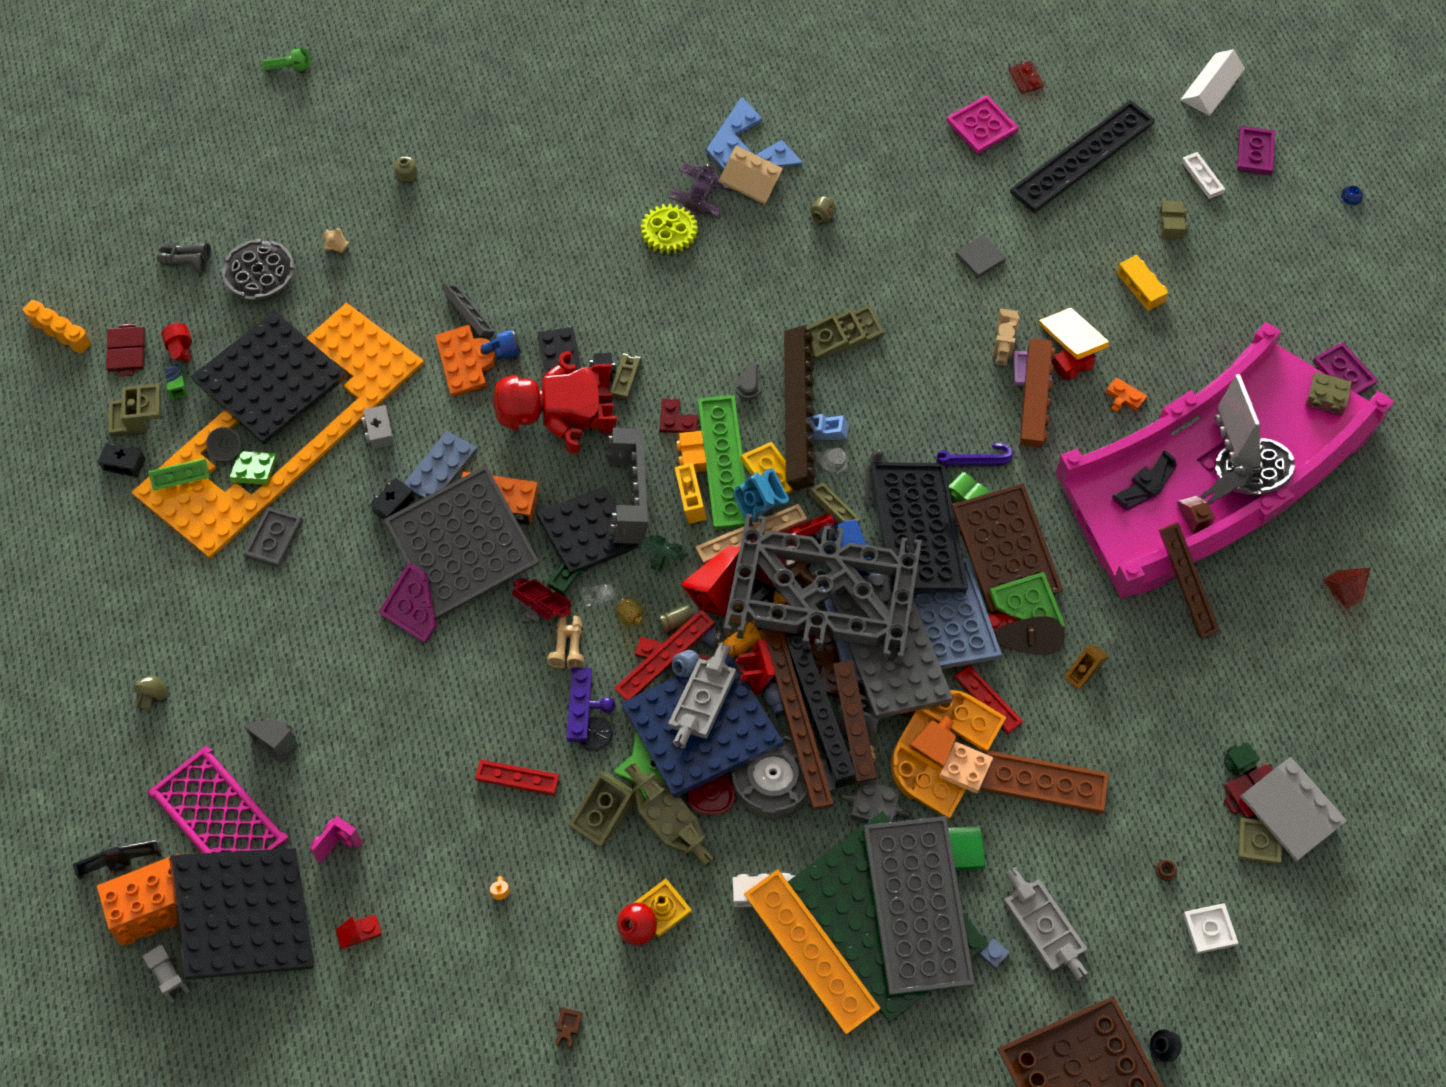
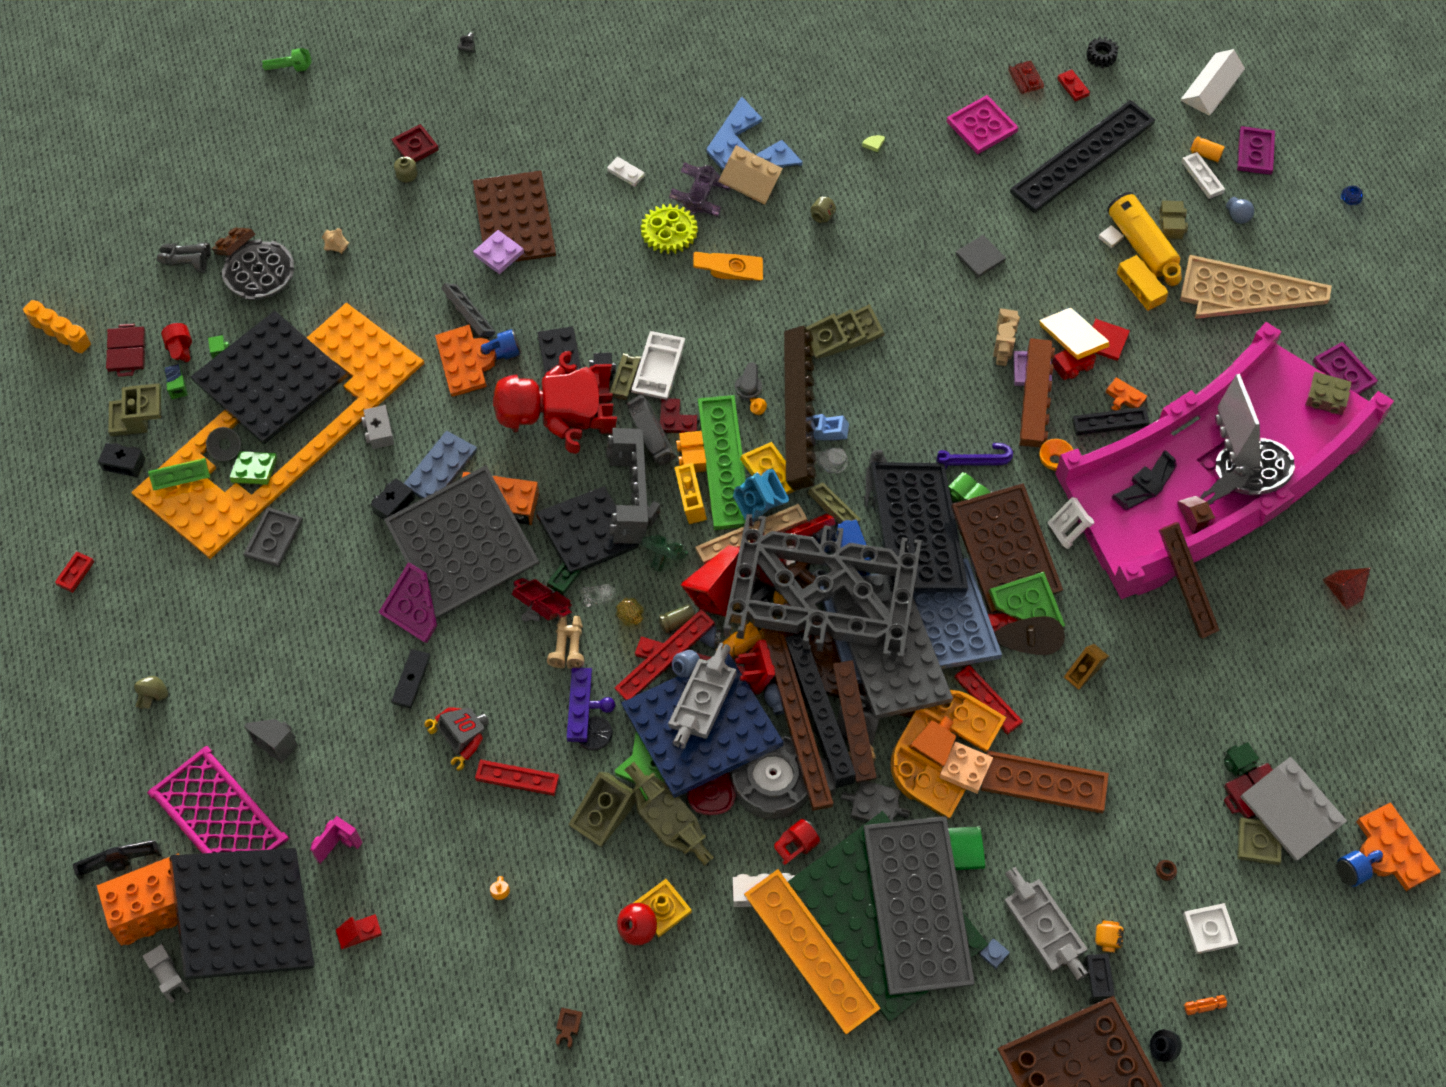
none -> red plate [55,551,94,593]
none -> bright green plate [208,335,230,359]
none -> reddish brown plate [212,227,256,256]
none -> dark red plate [391,124,439,162]
none -> black tile [392,649,431,709]
none -> torso [424,707,489,771]
none -> dark grey piece [457,32,475,52]
none -> reddish brown plate [473,170,556,266]
none -> lavender plate [473,230,524,274]
none -> white plate [607,157,645,187]
none -> dark grey piece [626,395,677,466]
none -> white slope [631,331,685,400]
none -> dark grey plate [647,501,661,527]
none -> light orange piece [693,252,763,280]
none -> light orange piece [750,397,767,415]
none -> red piece [774,819,821,865]
none -> yellowish green tile [862,135,885,152]
none -> light orange piece [1039,439,1073,471]
none -> white plate [1047,497,1094,549]
none -> red plate [1057,70,1090,102]
none -> black plate [1072,407,1150,435]
none -> black panel [1083,954,1115,1004]
none -> black tyre [1086,37,1118,68]
none -> red tile [1092,319,1130,361]
none -> light orange head [1095,920,1124,953]
none -> white tile [1098,225,1124,248]
none -> yellow piece [1107,192,1182,286]
none -> tan wing [1180,255,1332,319]
none -> orange axle [1184,995,1227,1015]
none -> light orange piece [1190,136,1225,163]
none -> sand blue piece [1226,197,1254,224]
none -> orange plate [1337,802,1441,891]

